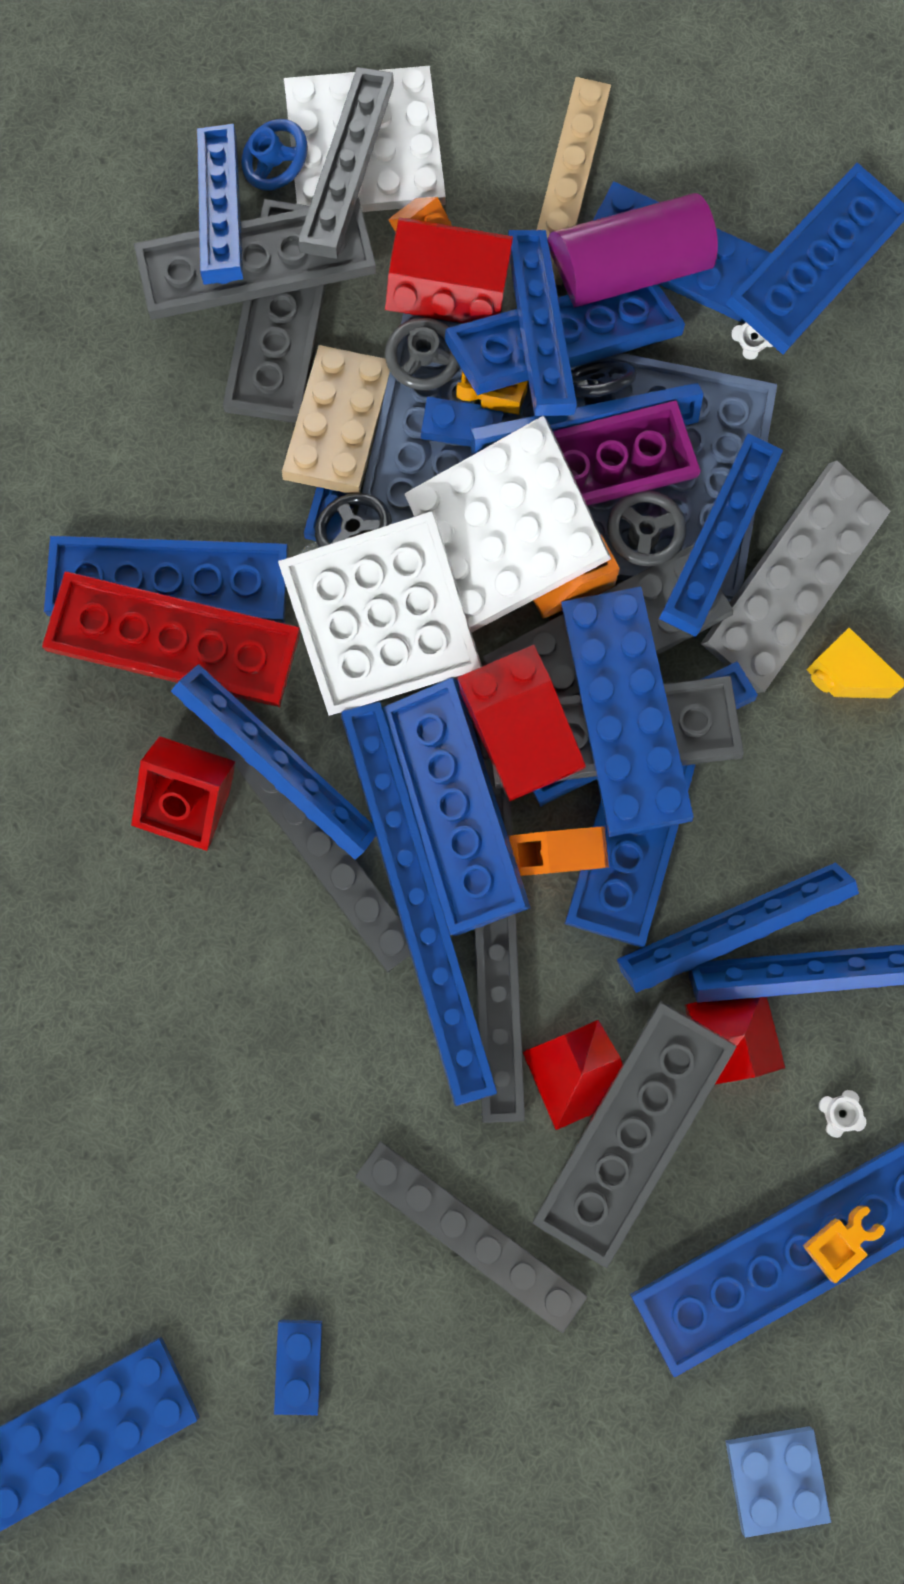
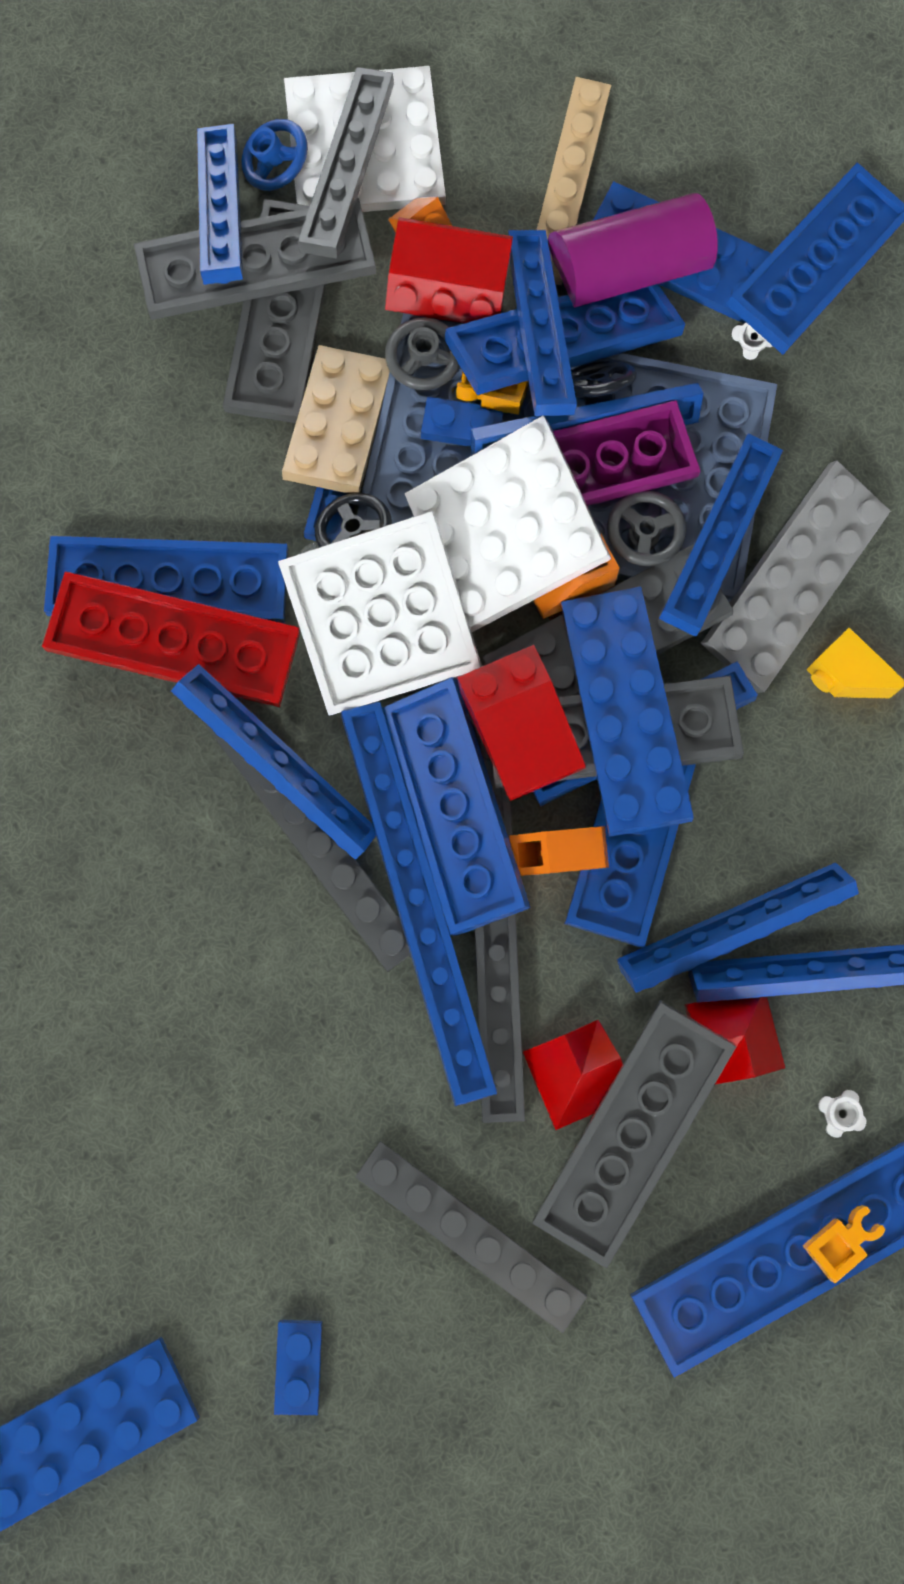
red slope [131,736,236,851] -> none
medium blue plate [726,1426,831,1538] -> none

